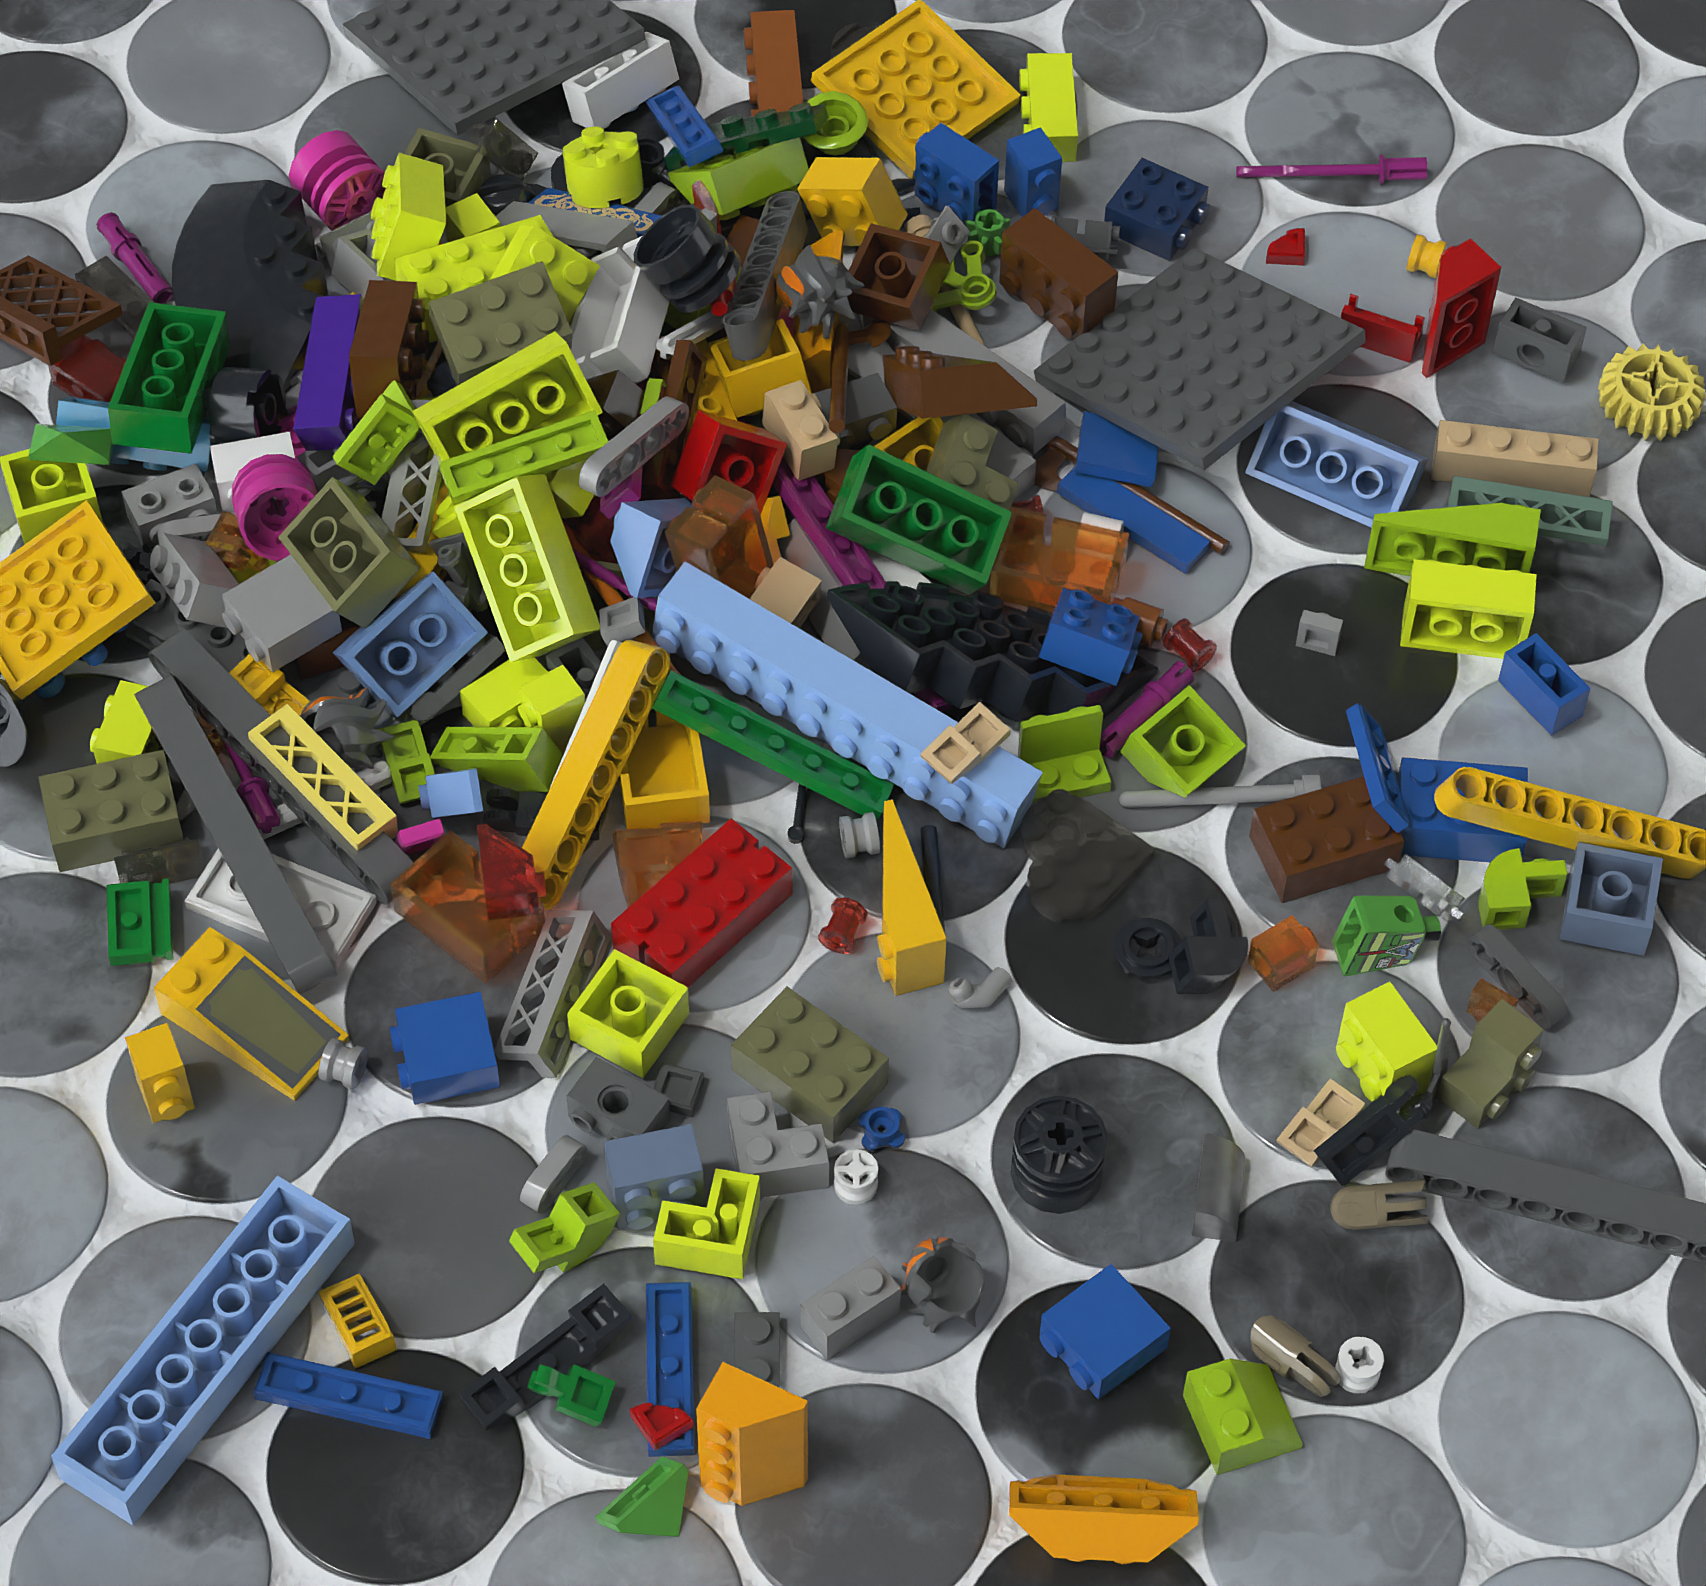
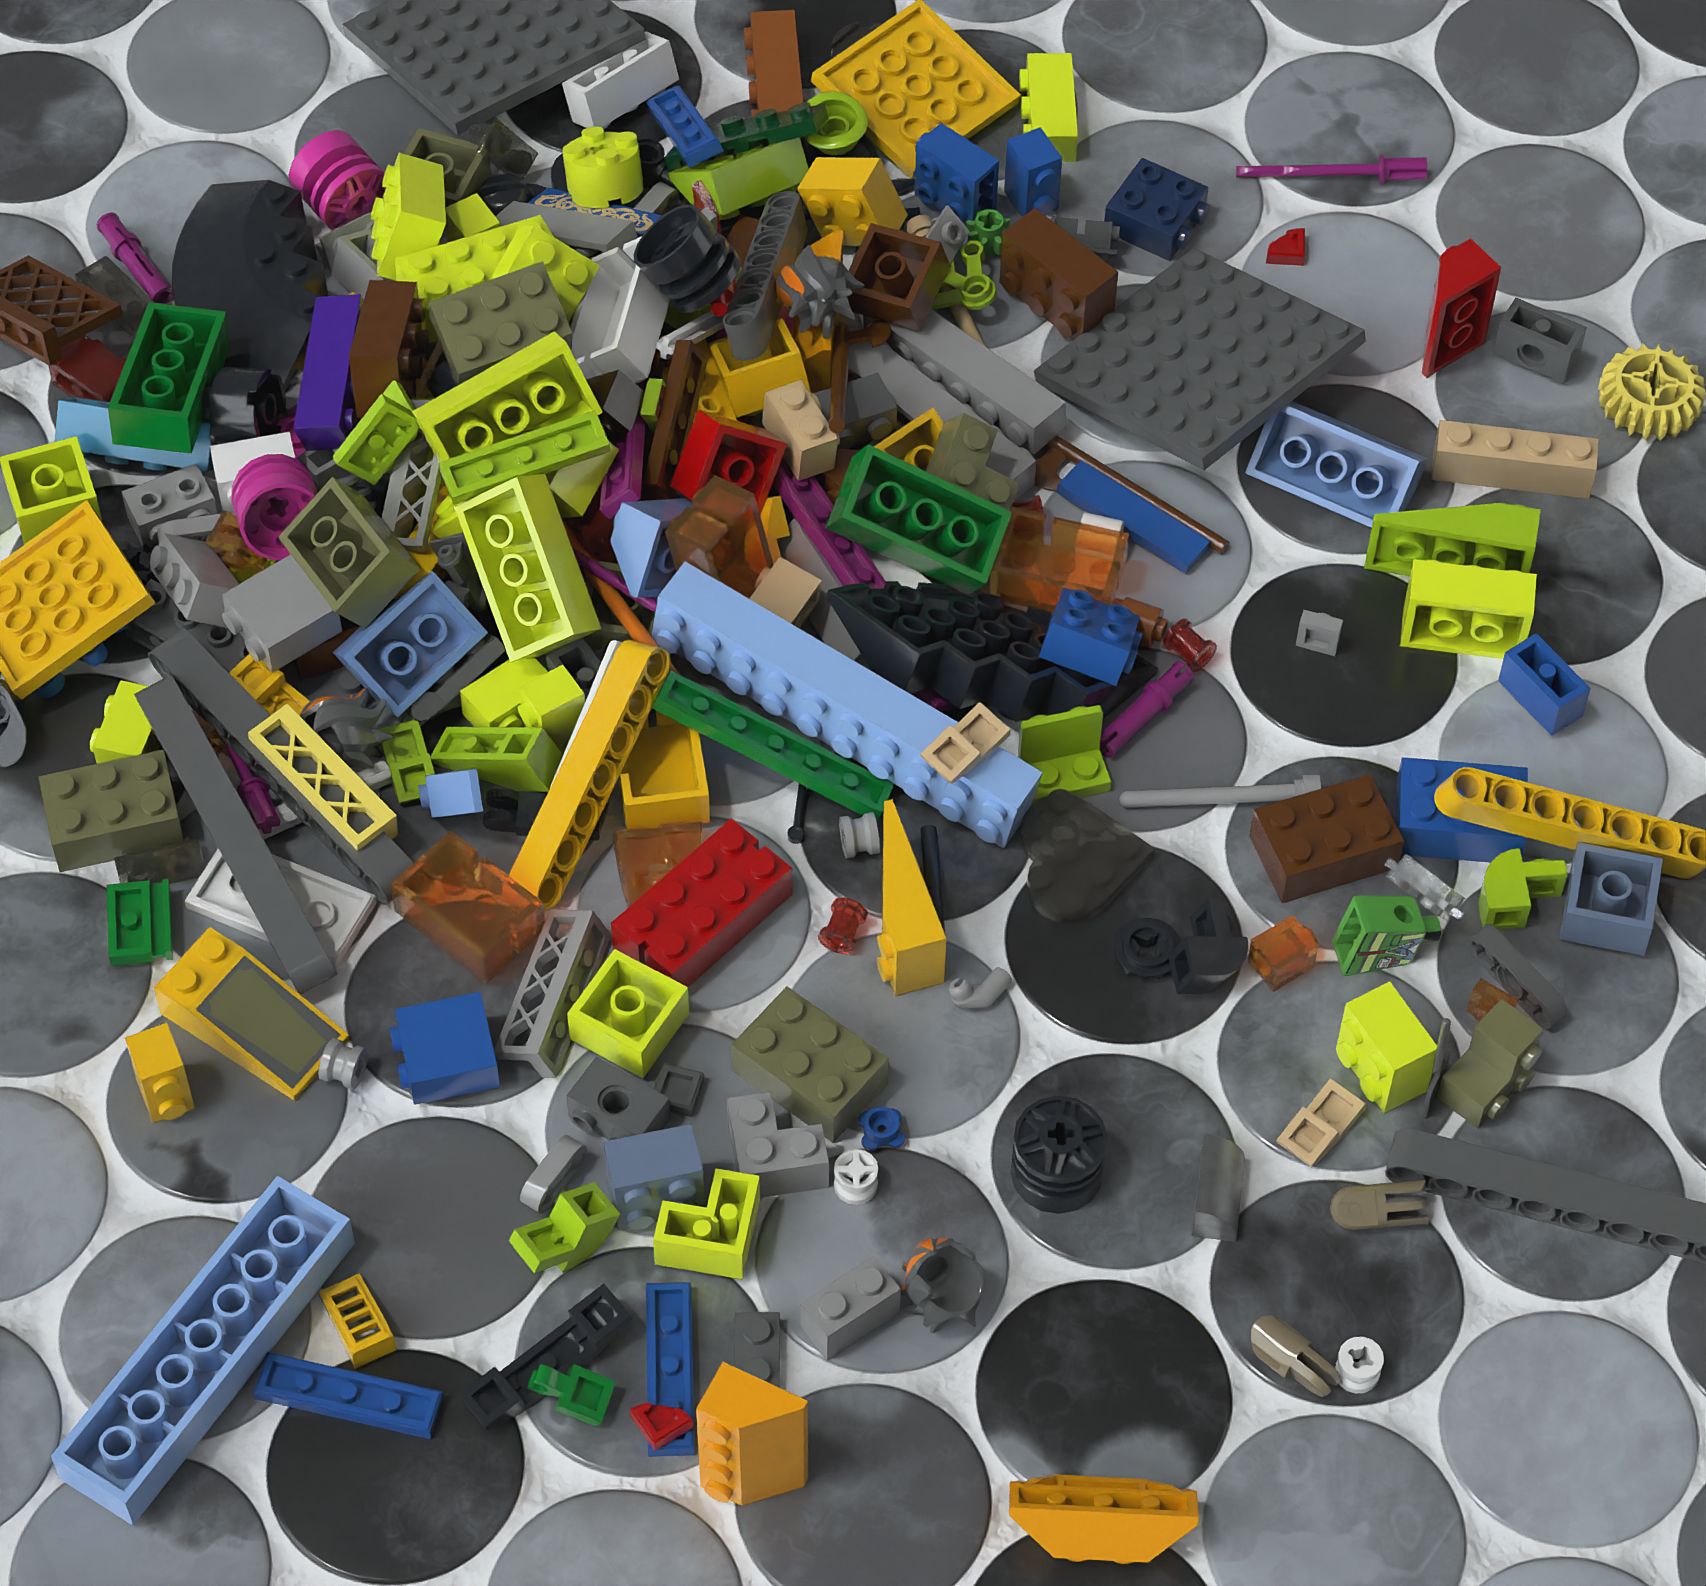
bright green slope [29,424,114,465] -> none
dark pink tile [394,819,444,855] -> none
clear red slope [477,824,546,921] -> none
light grey beam [579,396,689,497] -> none
bright green slope [595,1456,688,1537] -> none
light grey plate [599,597,646,646] -> none
reddish brown wedge [883,346,1037,419] -> none
blue brick [1040,1264,1171,1400] -> none
blue tile [1075,411,1158,487] -> none
lime slope [1120,685,1246,798] -> none
lime slope [1183,1358,1303,1475] -> none
black hinge [1313,1075,1433,1186] -> none
red hinge [1340,294,1425,363] -> none
blue tile [1346,703,1410,833] -> none
yellow wheel [1406,234,1447,279] -> none
sand green fence [1447,476,1613,546] -> none

